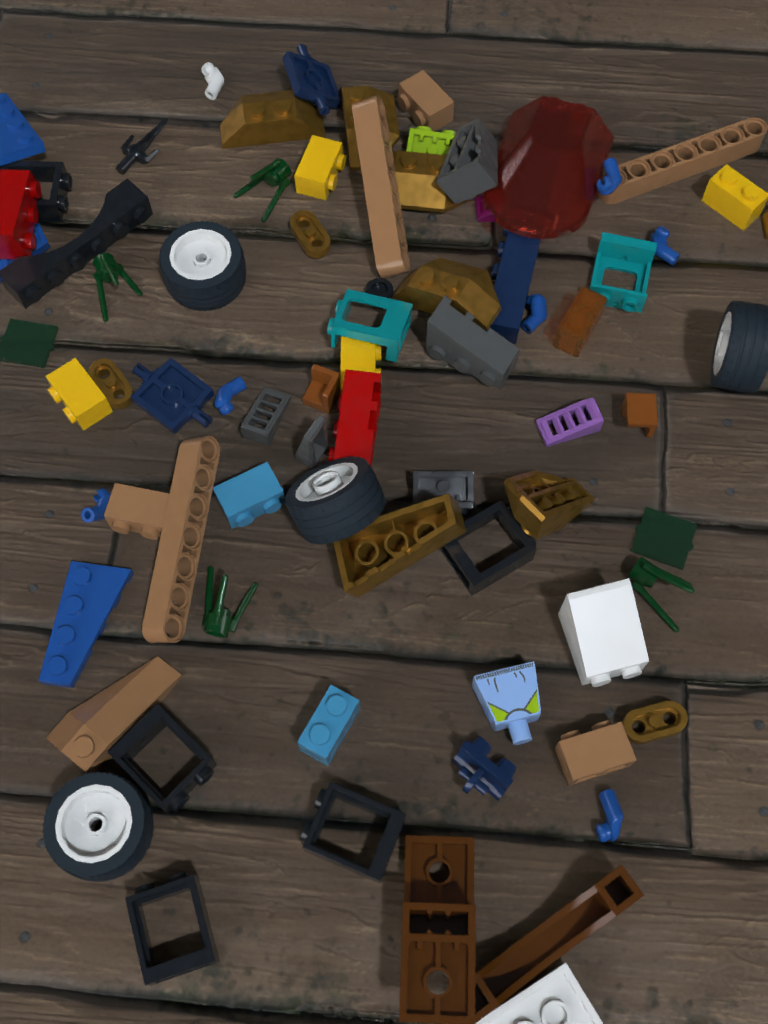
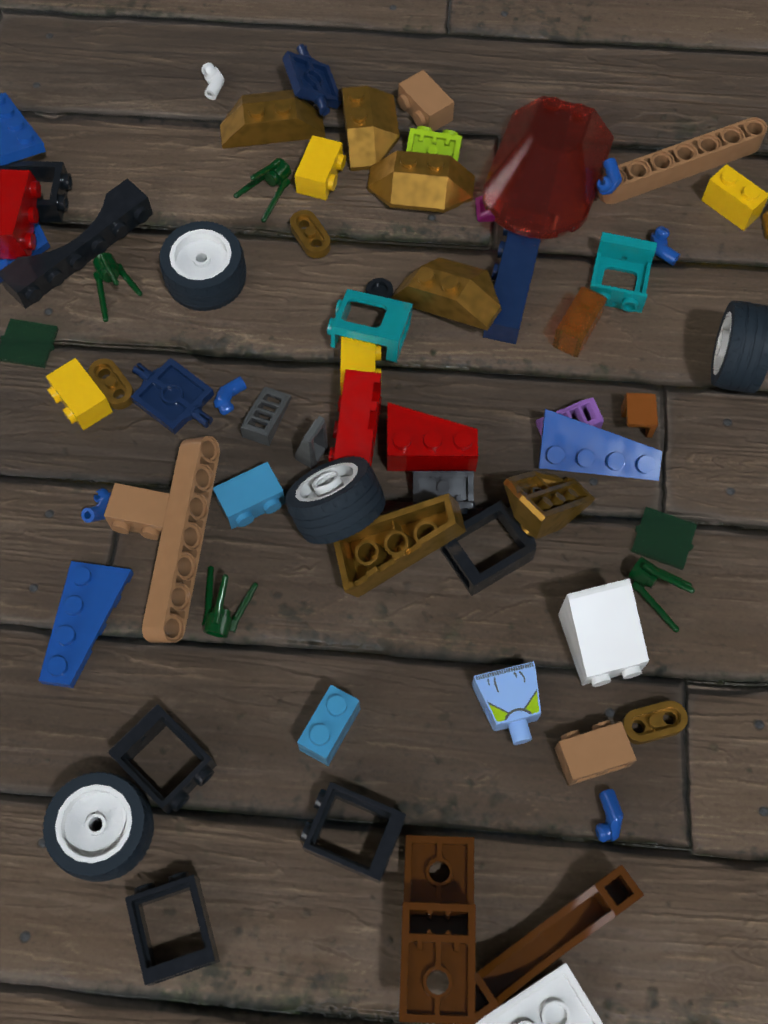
medium nougat wedge [46,656,183,773] -> none
black piece [115,118,168,175] -> none
dark orange panel [302,364,341,414] -> none
medium nougat beam [352,95,410,279] -> none
dark grey wedge [426,296,519,390] -> none
dark grey wedge [436,118,498,205] -> none
dark blue hips [452,737,517,801] -> none
blue arm [521,294,547,334] -> none
none -> red wedge [387,402,478,472]
none -> blue wing [538,409,662,481]

